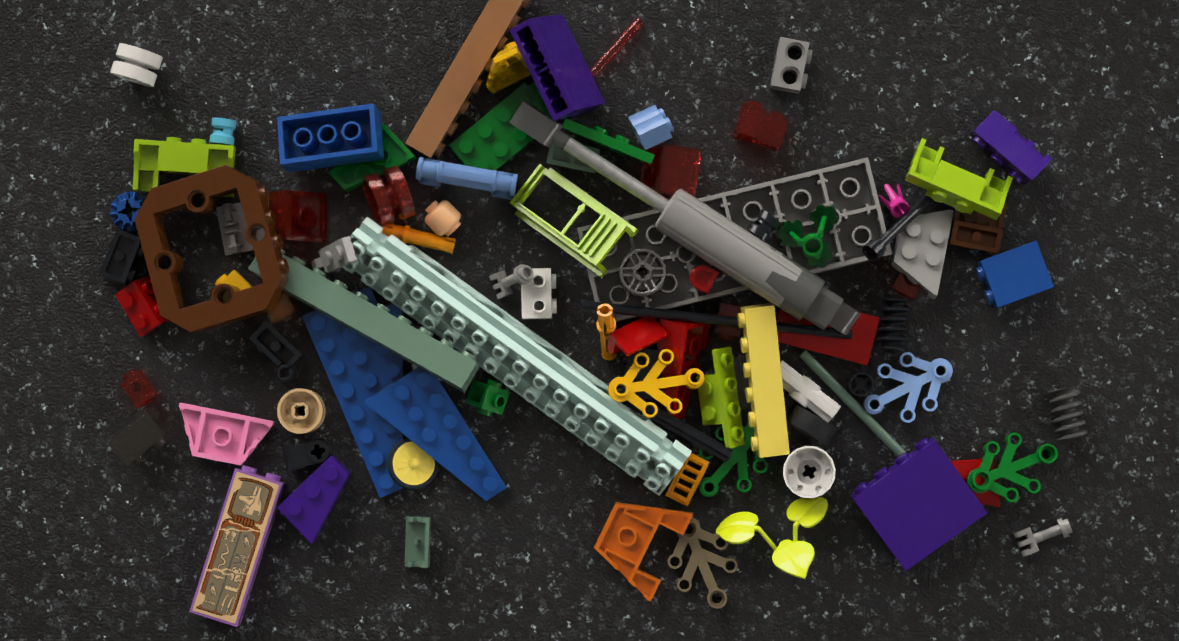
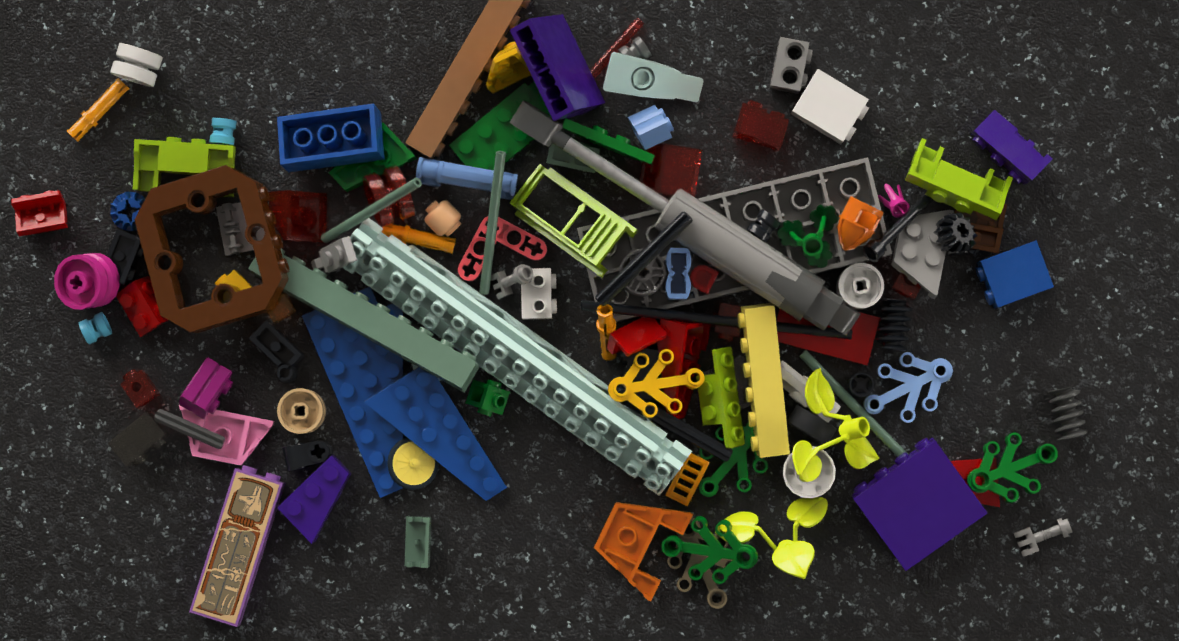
none -> red bracket [11,190,68,237]
none -> dark pink wheel [54,253,120,310]
none -> light orange pin [67,78,130,142]
none -> medium azure wheel [79,312,112,344]
none -> dark grey axle [154,409,225,449]
none -> magenta brick [179,358,233,419]
none -> sand green piece [321,178,422,243]
none -> coral beam [458,216,547,282]
none -> sand green piece [479,151,506,295]
none -> black axle [595,211,693,306]
none -> light aqua piece [603,52,703,102]
none -> dark grey wheel [618,36,652,60]
none -> green plant [661,516,758,584]
none -> medium blue brick [665,248,691,300]
none -> white brick [790,69,869,144]
none -> neon yellow plant [792,368,879,482]
none -> white wheel [836,263,884,310]
none -> orange helmet [837,196,884,251]
none -> black gear [933,212,978,255]

